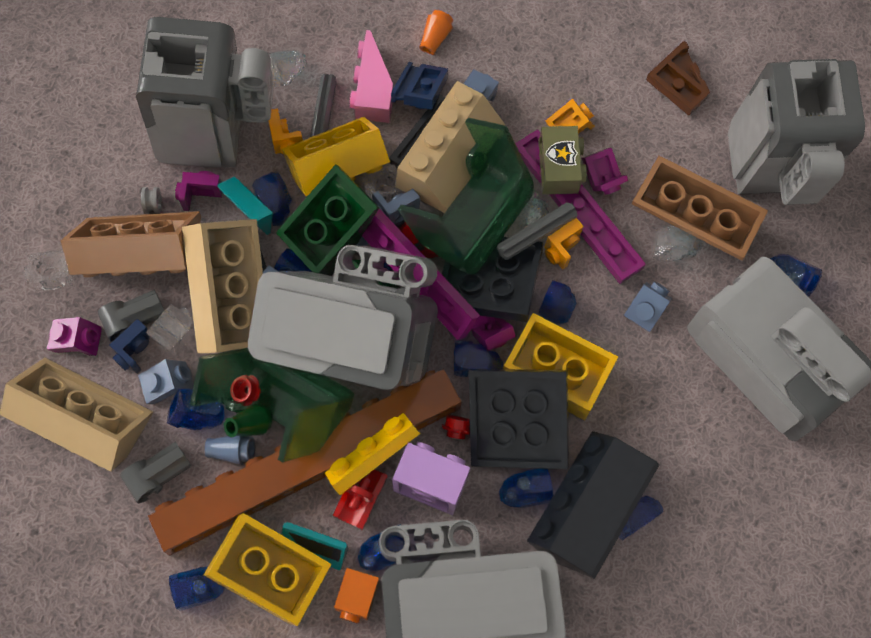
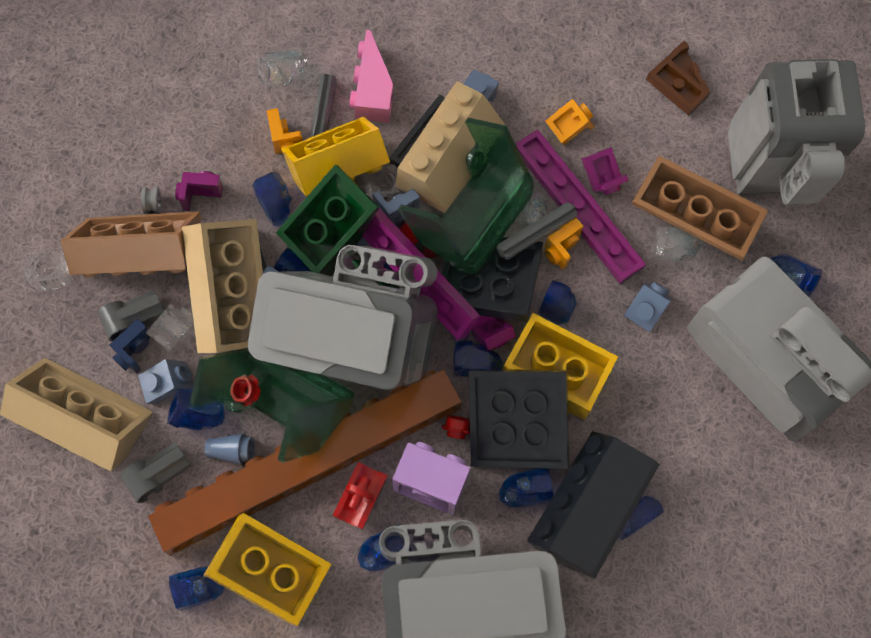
magenta bracket [47,317,102,356] -> none
light grey piece [136,17,274,168] -> none
teal slope [218,177,273,235] -> none
dark green cone [224,404,272,437] -> none
teal slope [281,522,349,570] -> none
yellow plate [325,413,420,495] -> none
orange brick [334,568,380,624] -> none
dark blue plate [391,62,448,110] -> none
orange cone [419,10,453,55] -> none
olive brick [538,126,586,194] -> none

